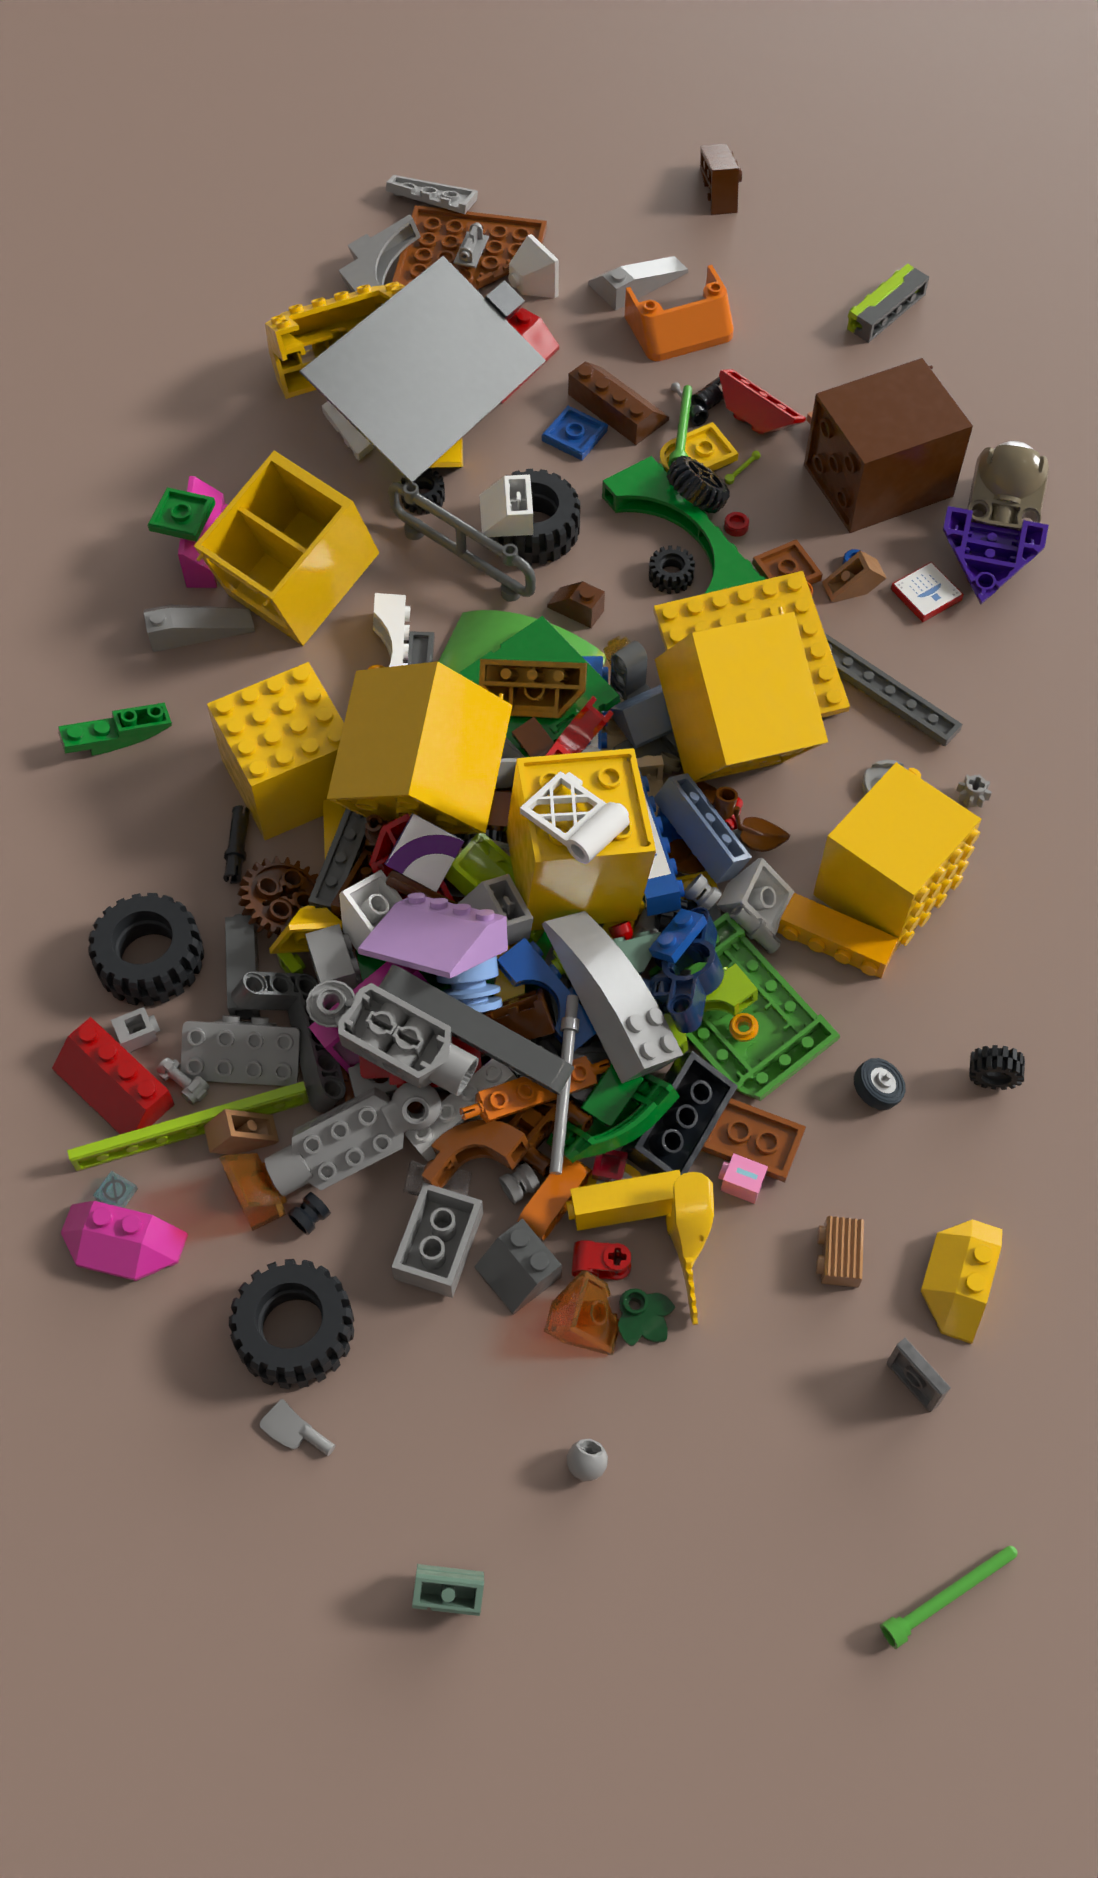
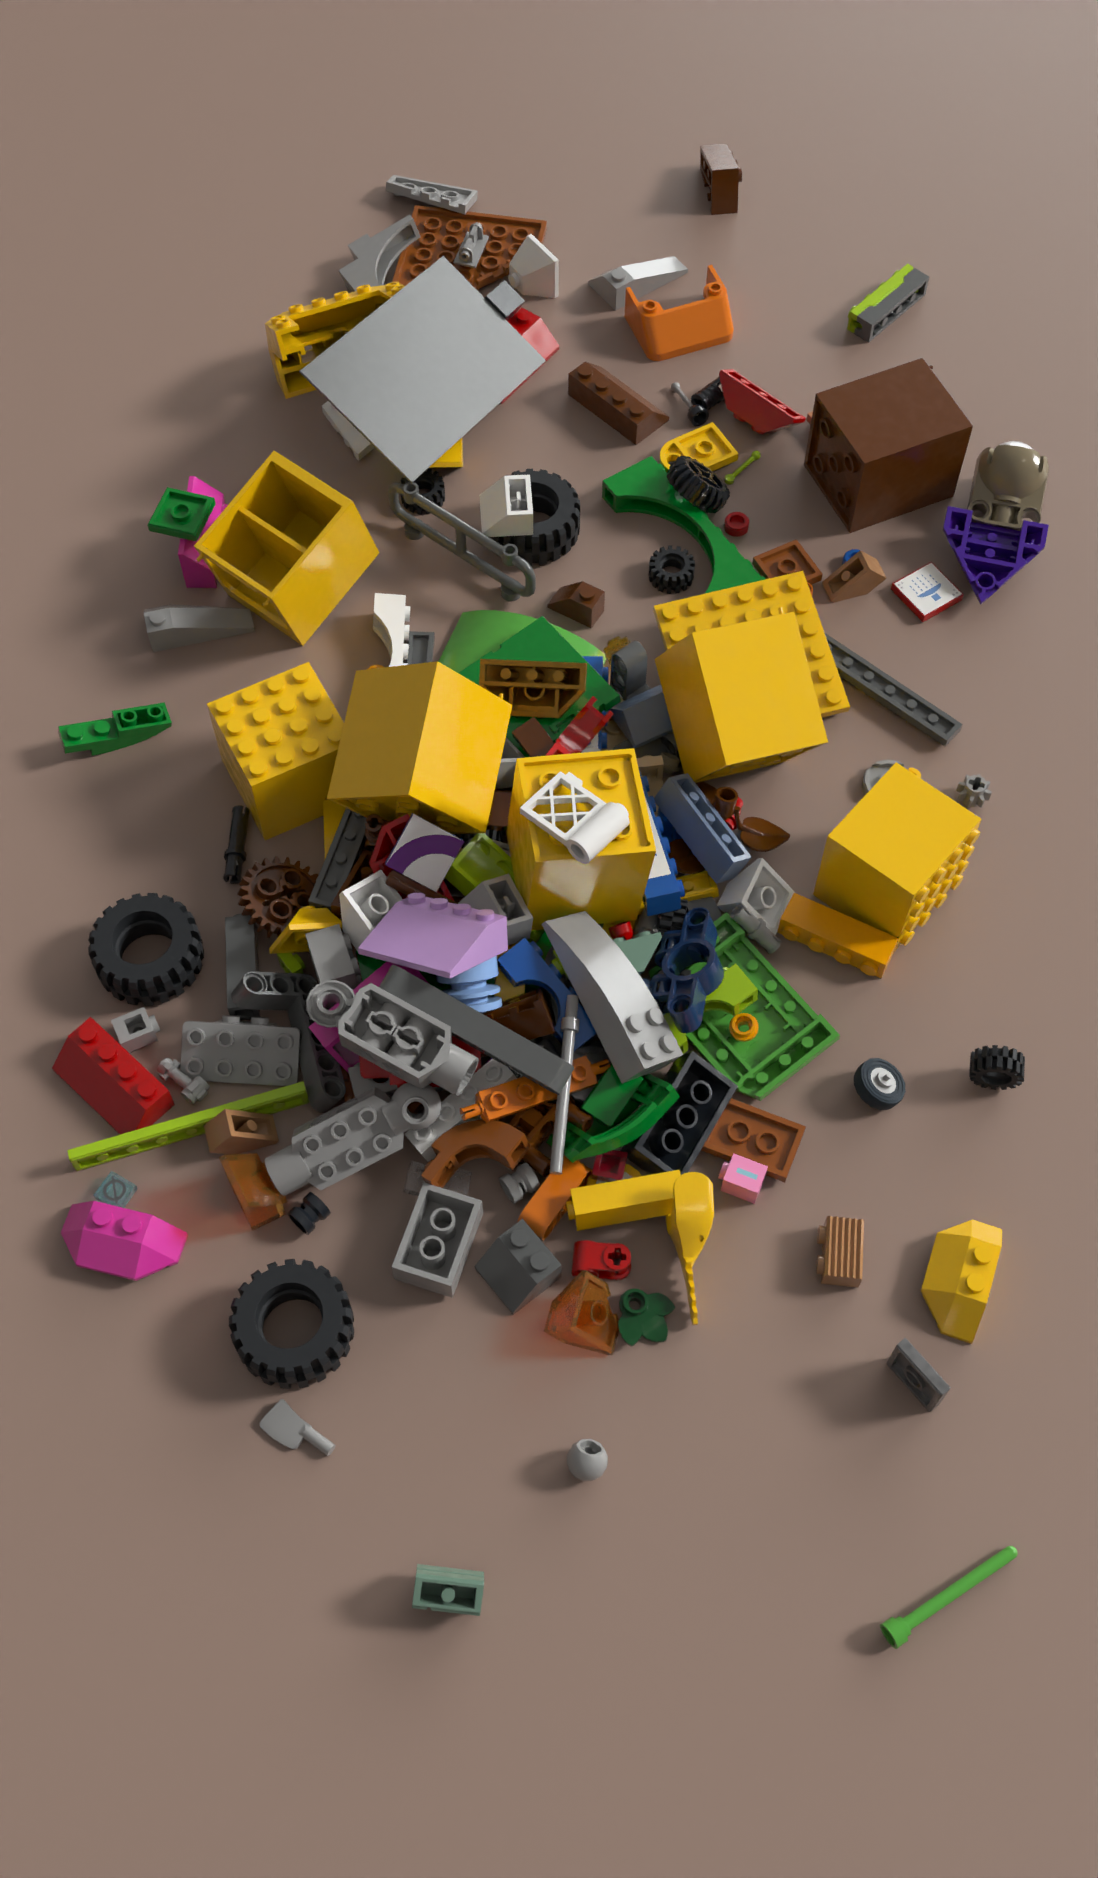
blue tile [542,405,608,461] -> none
blue plate [649,908,707,964] -> none
bright green piece [668,385,692,467] -> none
light grey wheel [684,874,722,910] -> none

